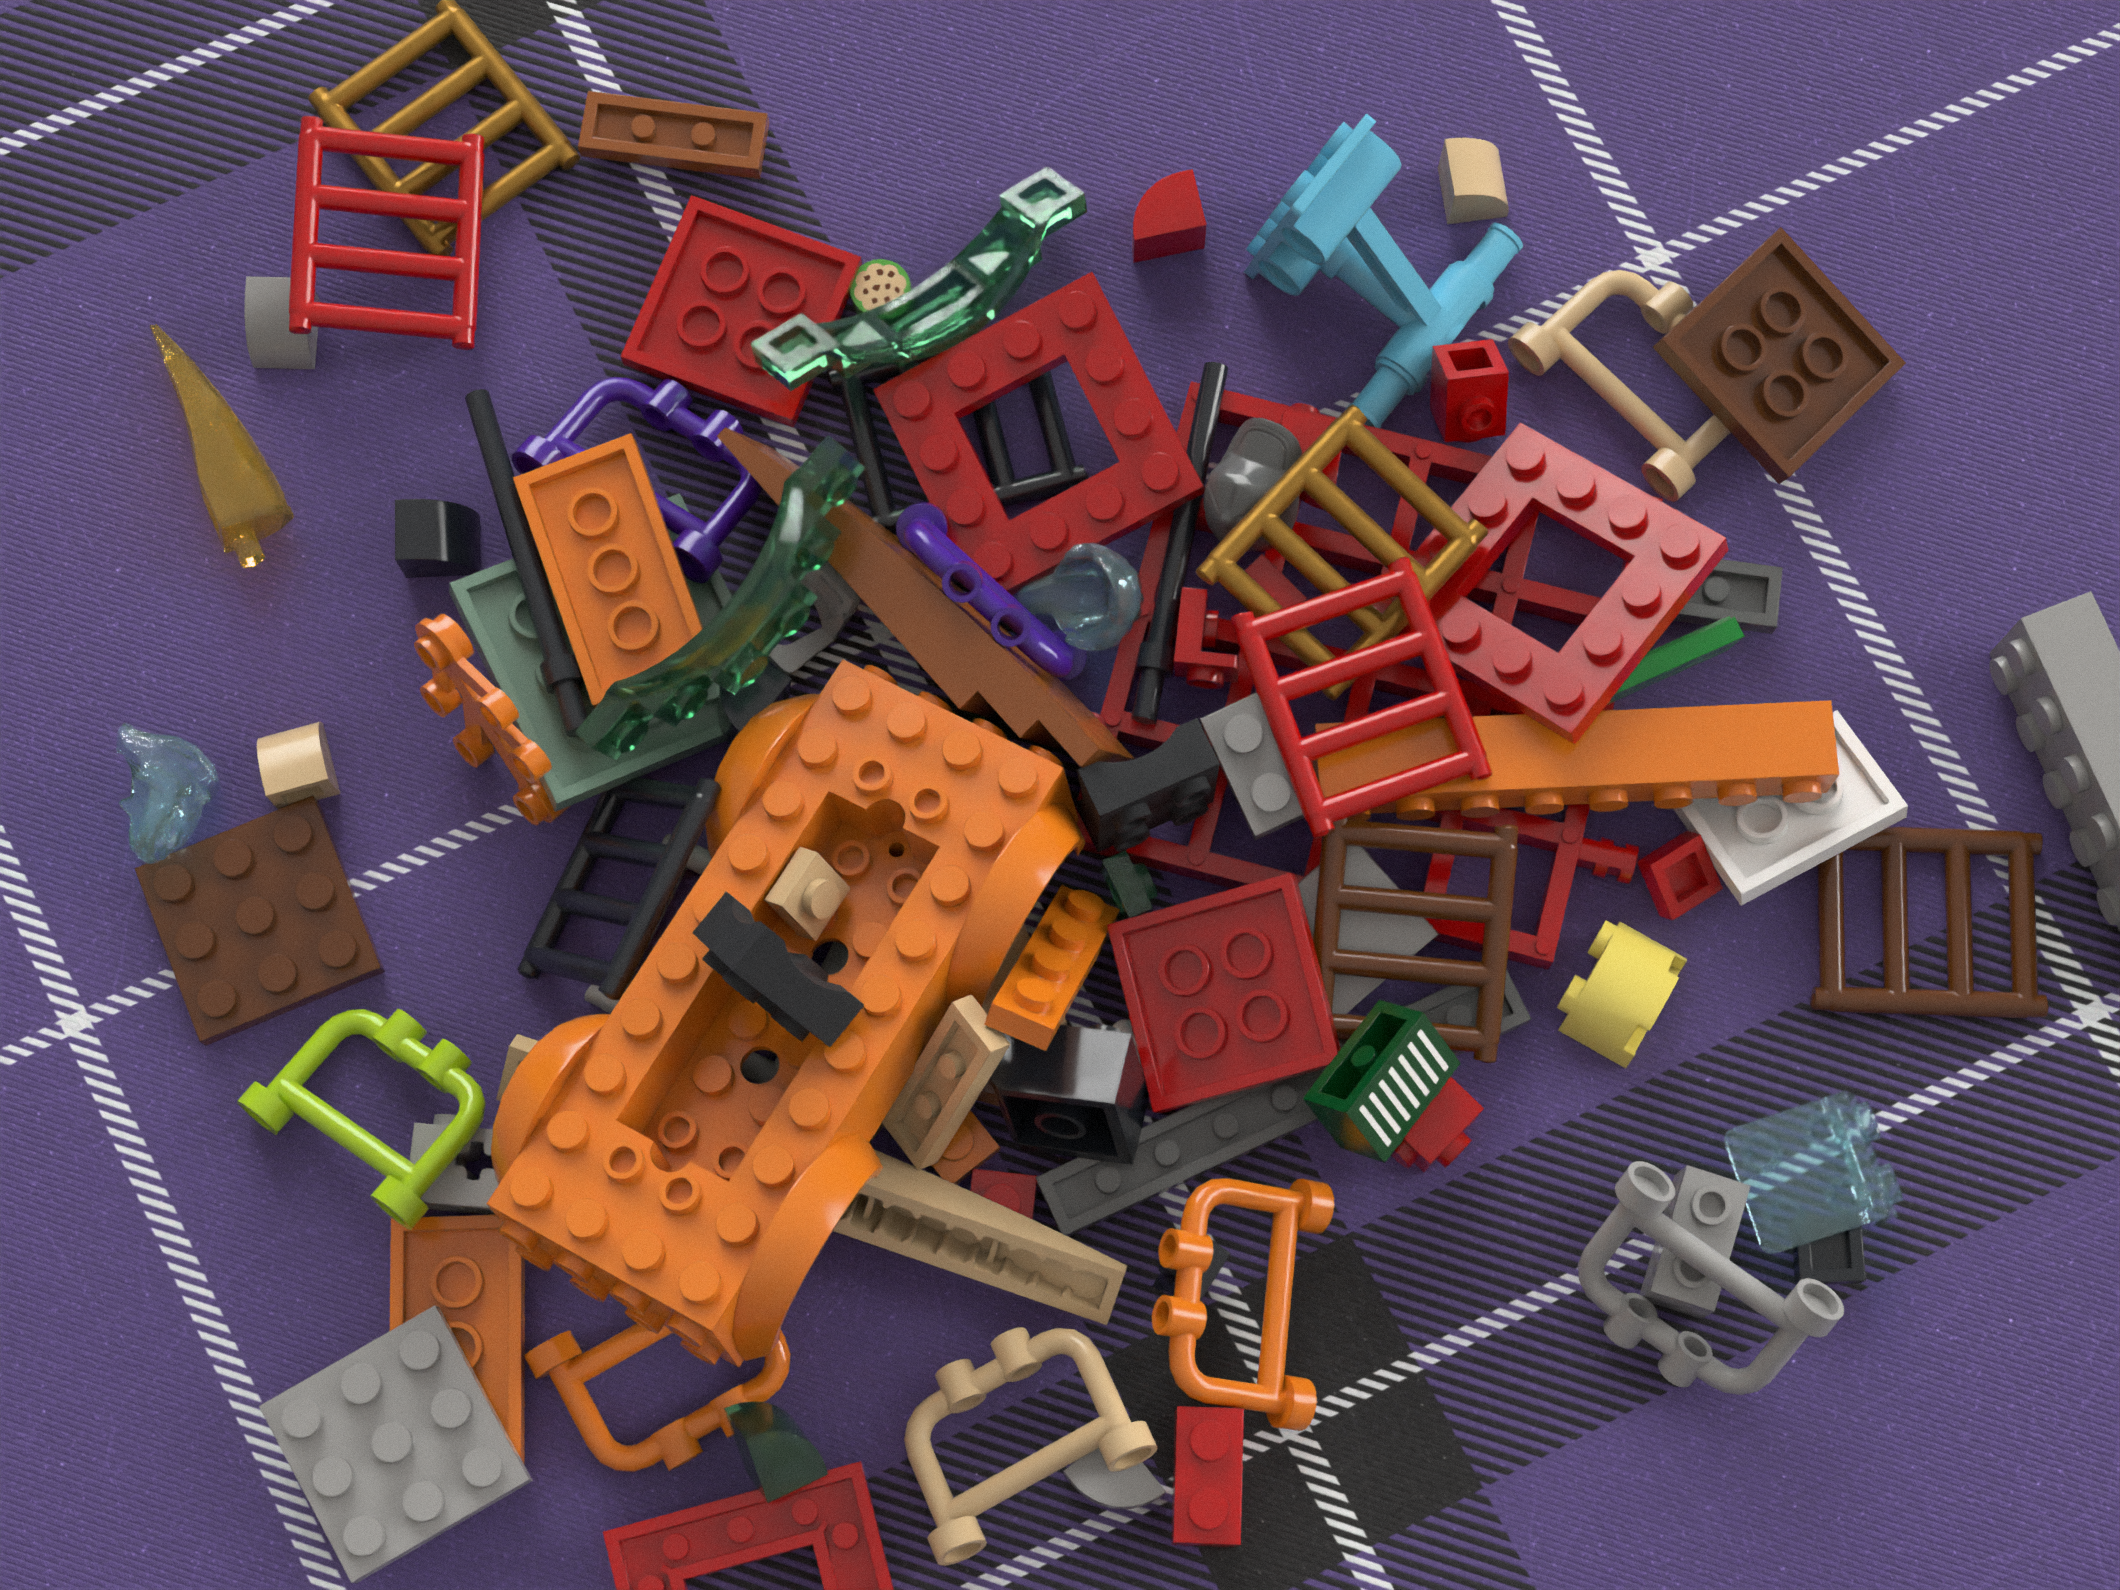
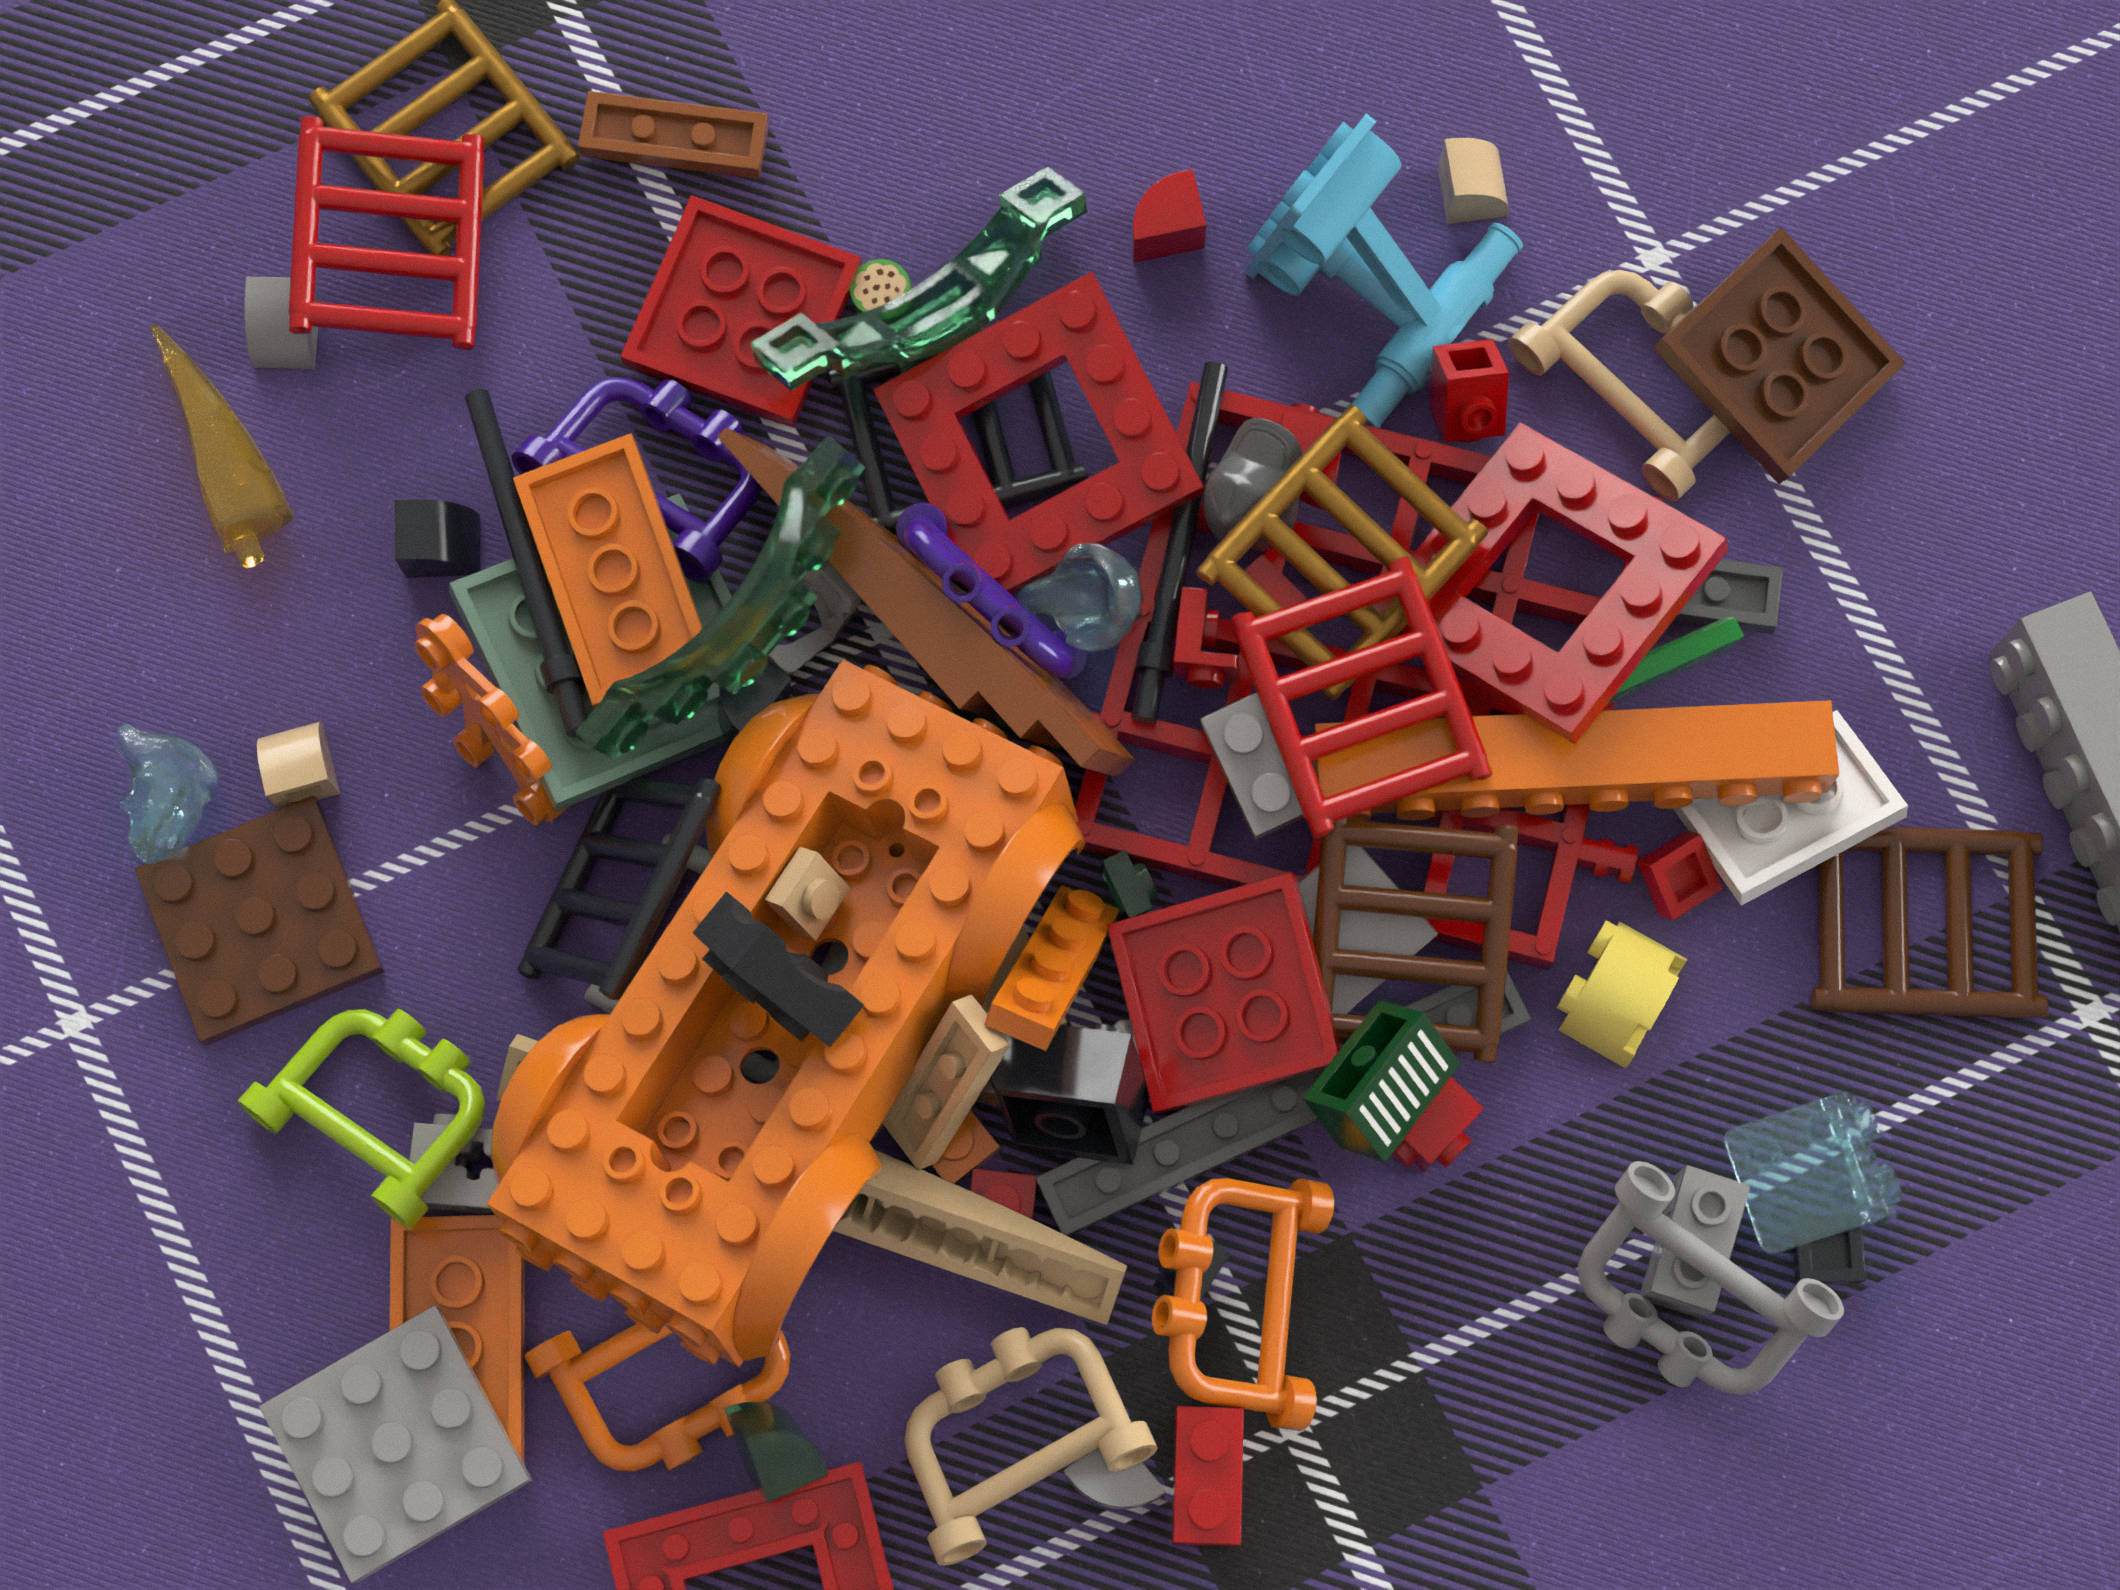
black brick [1076,718,1220,852] -> none

